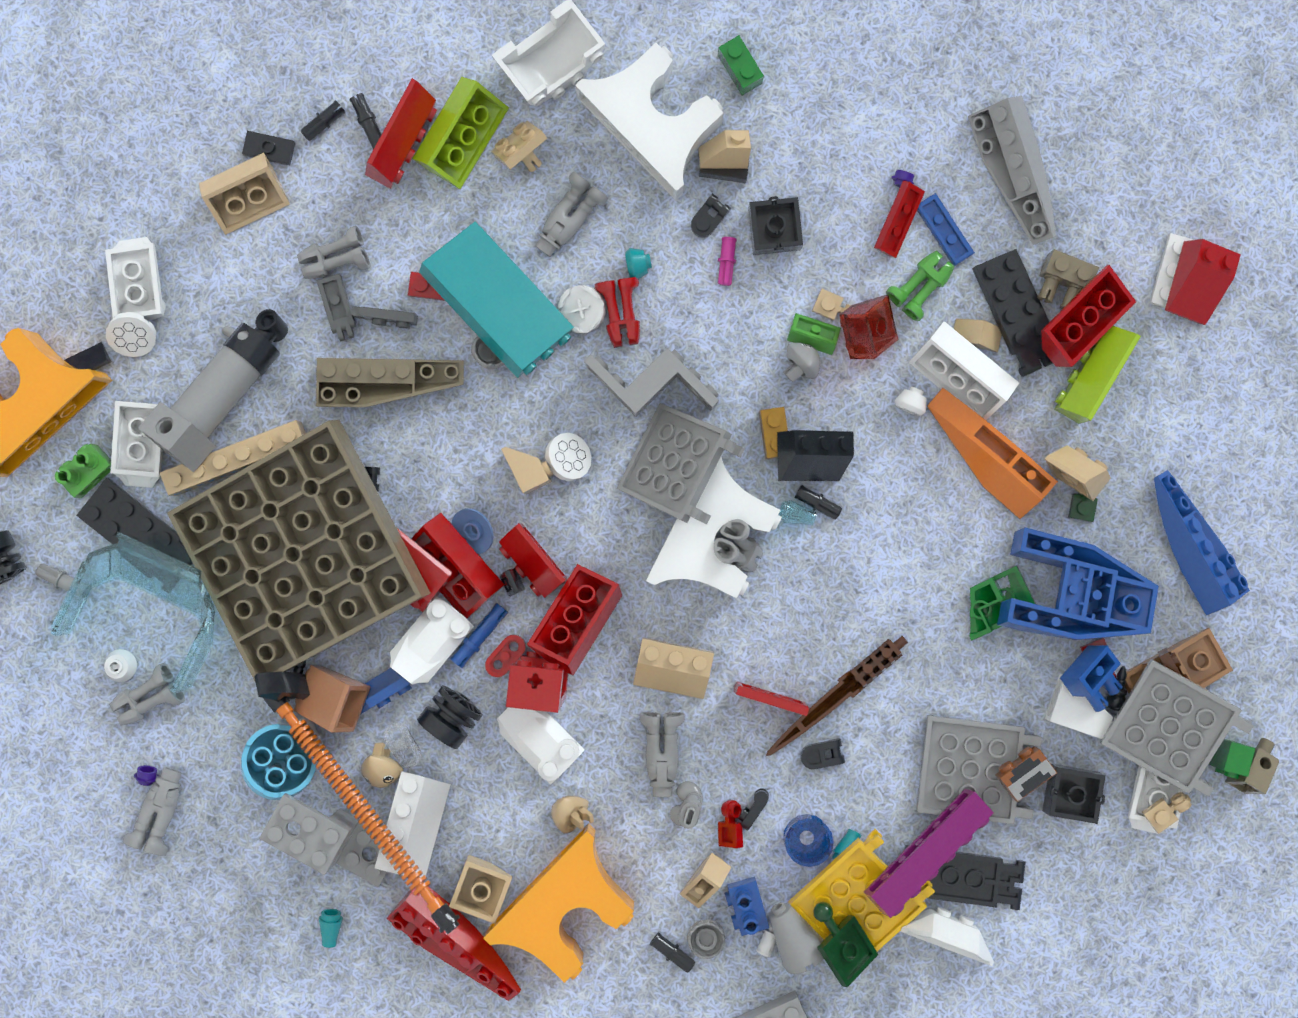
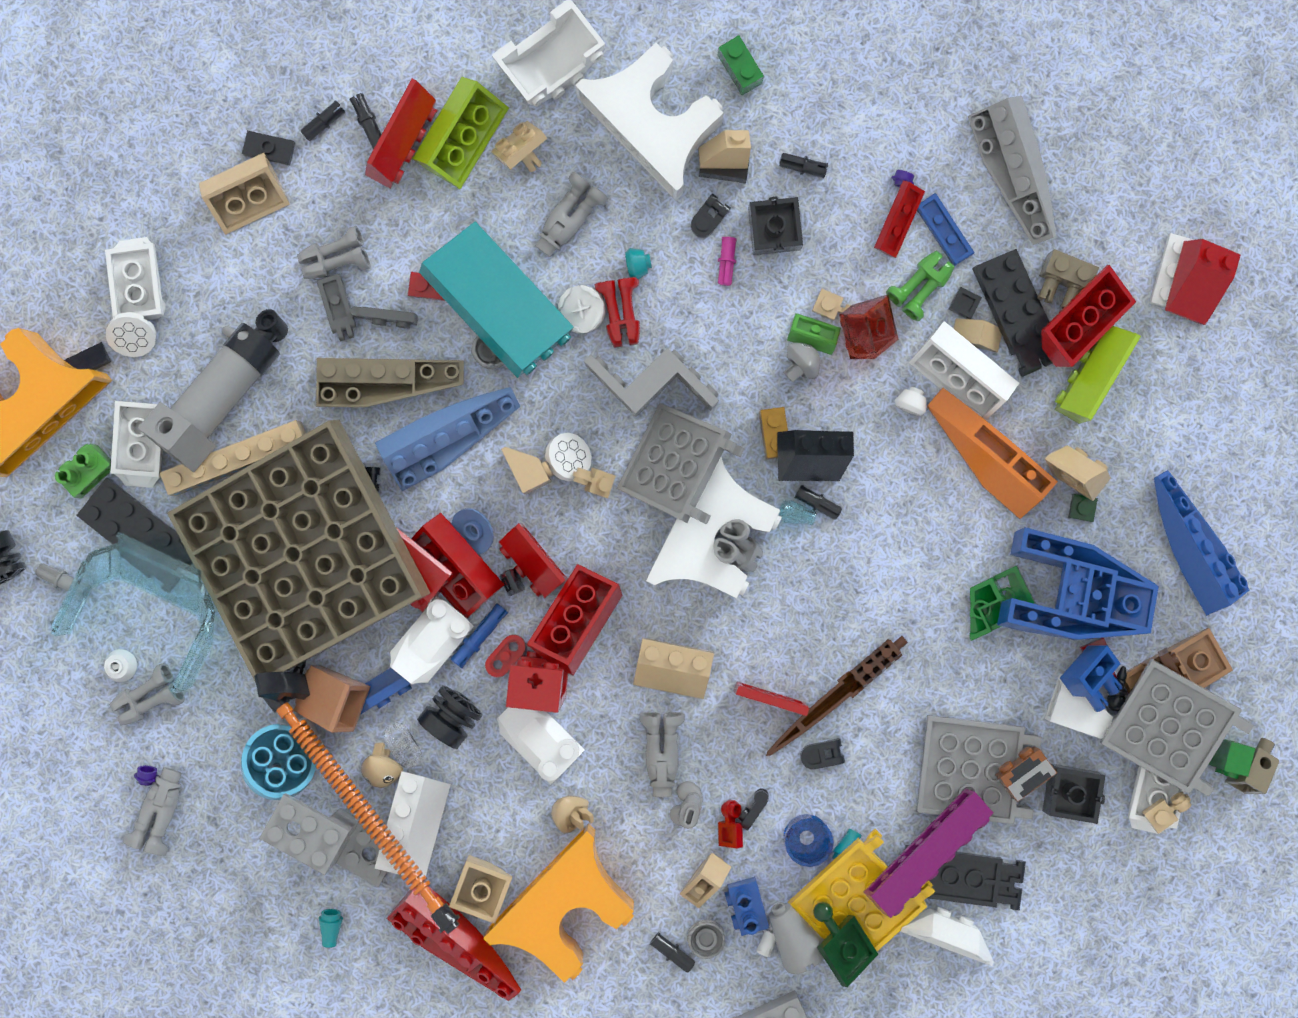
none -> medium blue wedge [375,387,521,491]
none -> tan plate [572,467,615,498]
none -> black axle [779,153,828,179]
none -> black plate [948,287,982,319]

